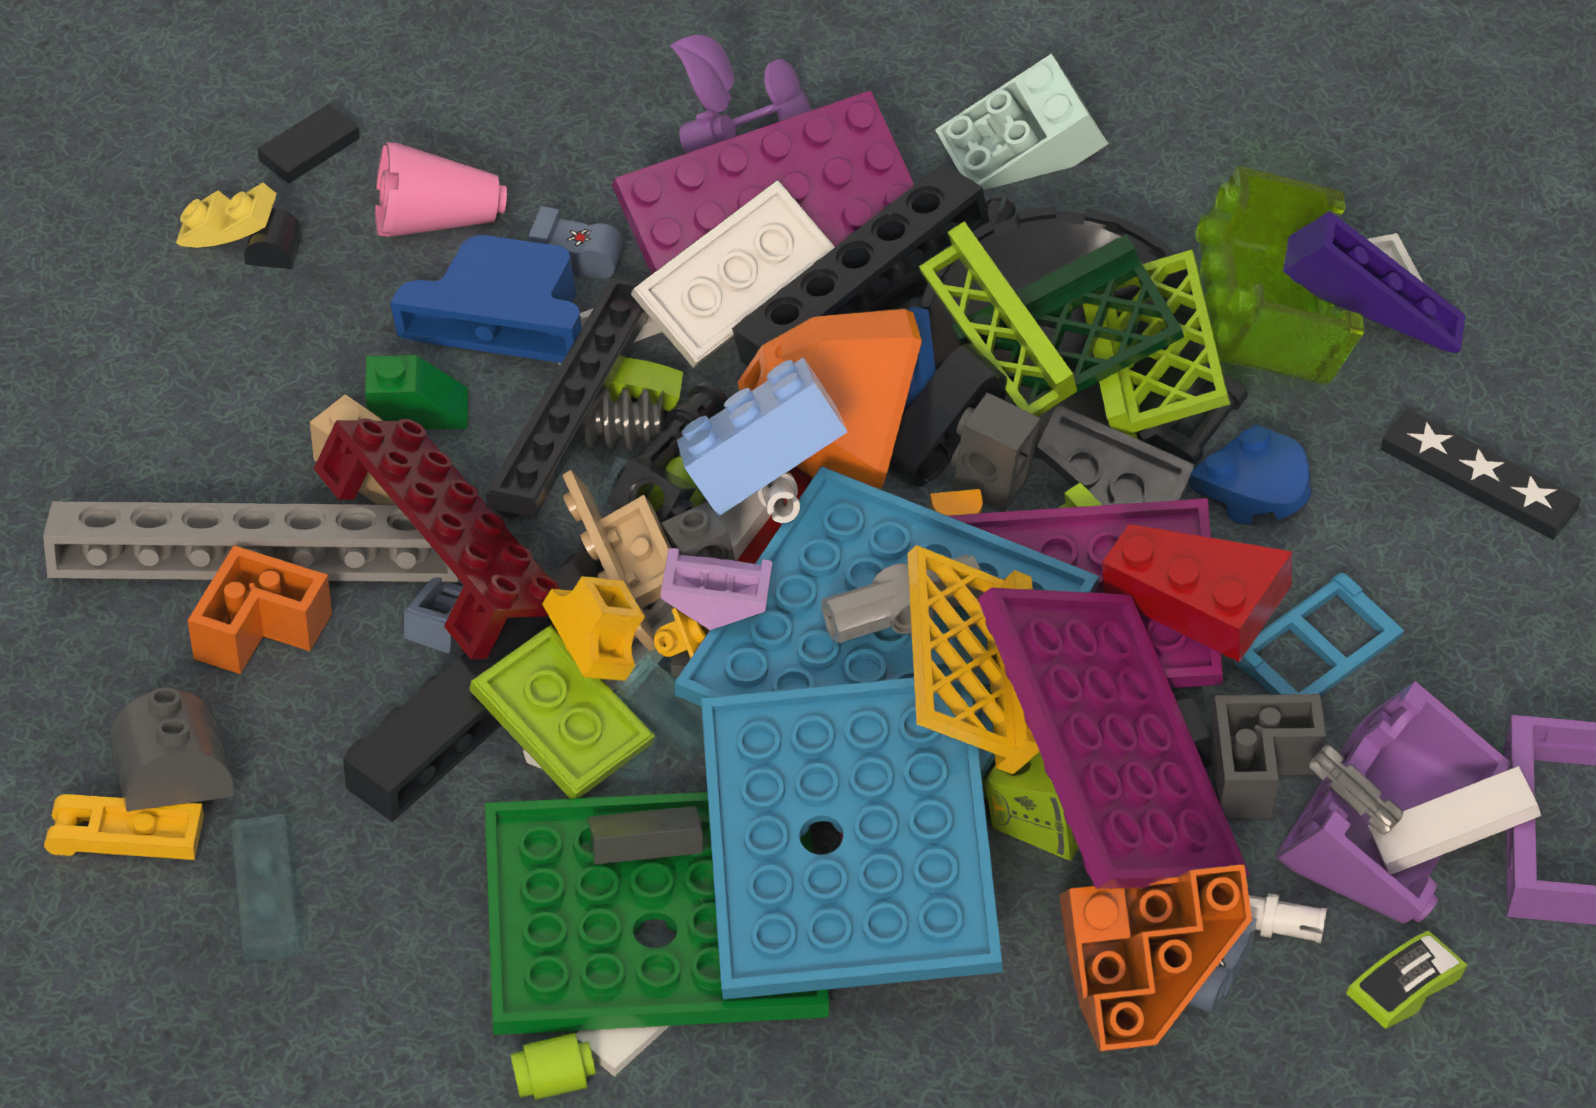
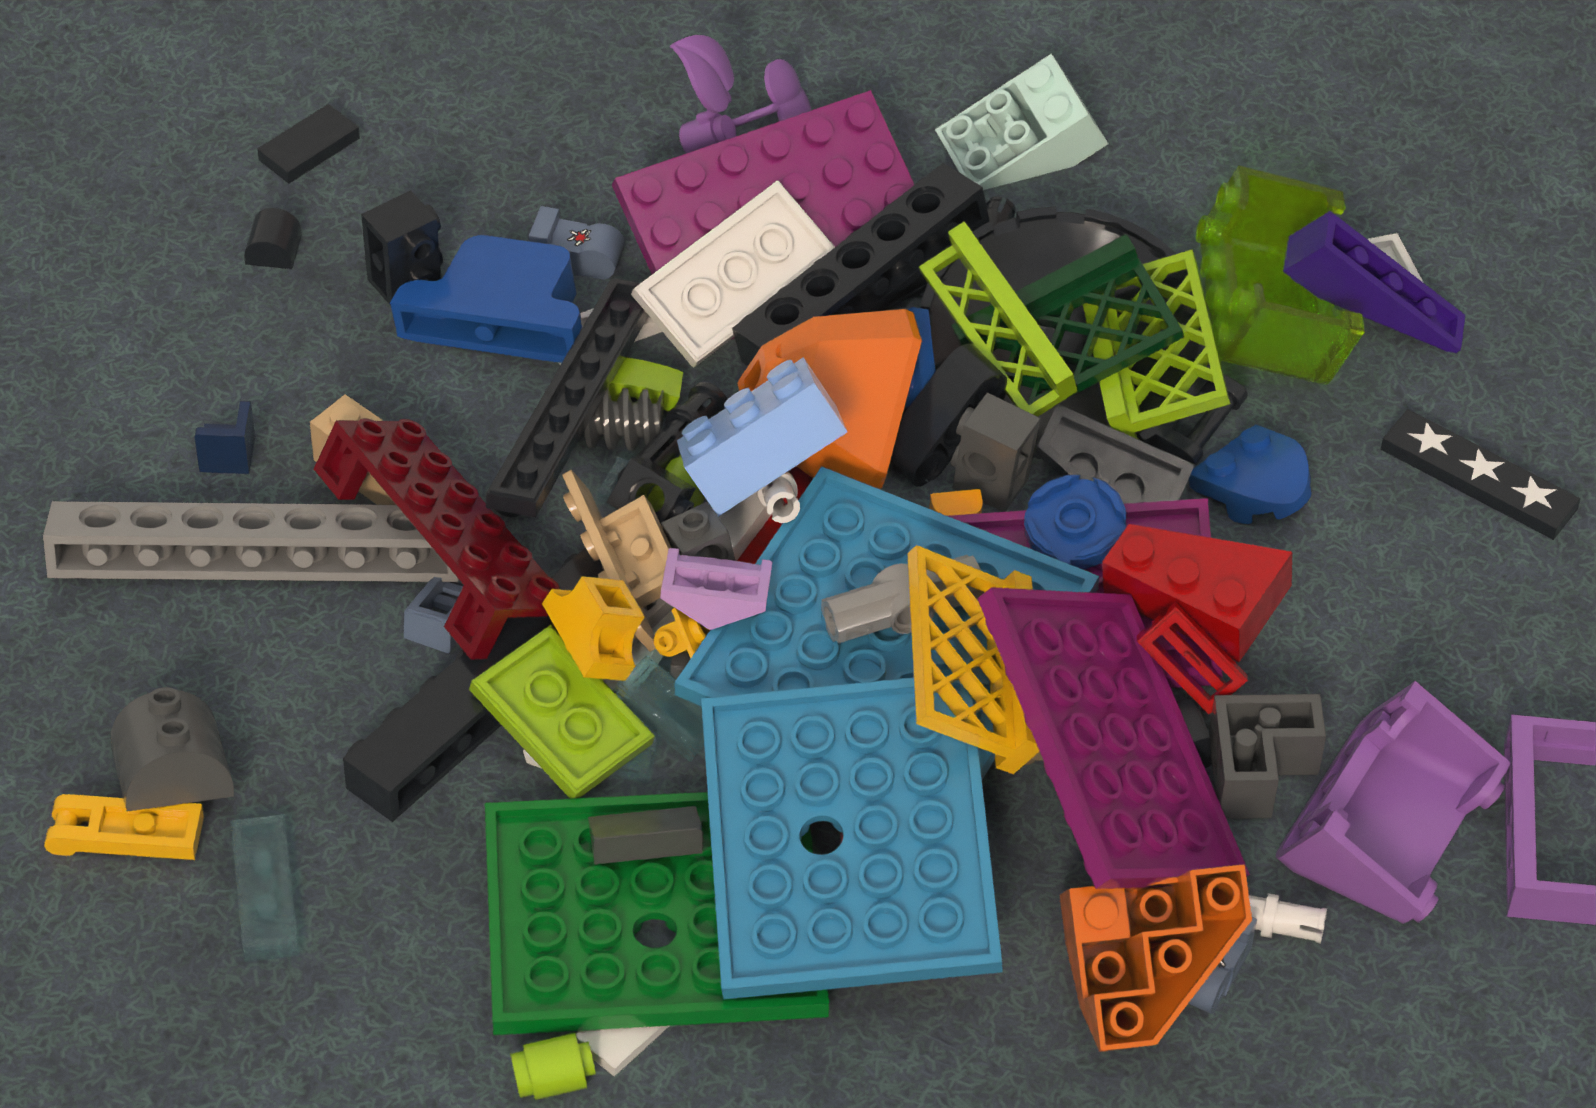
light yellow slope [176,182,277,248] -> none
orange brick [188,545,332,674] -> none
green slope [365,355,468,430] -> none
bright pink cone [375,142,507,237] -> none
lime torso [982,752,1079,861] -> none
dark azure window [1232,572,1405,696] -> none
dark grey axle [1309,744,1404,834] -> none
slope [1346,930,1468,1029] -> none
white tile [1368,766,1541,875] -> none
none -> dark blue panel [194,401,255,474]
none -> black brick [361,190,443,306]
none -> blue tile [1024,475,1126,569]
none -> red tile [1136,601,1248,714]

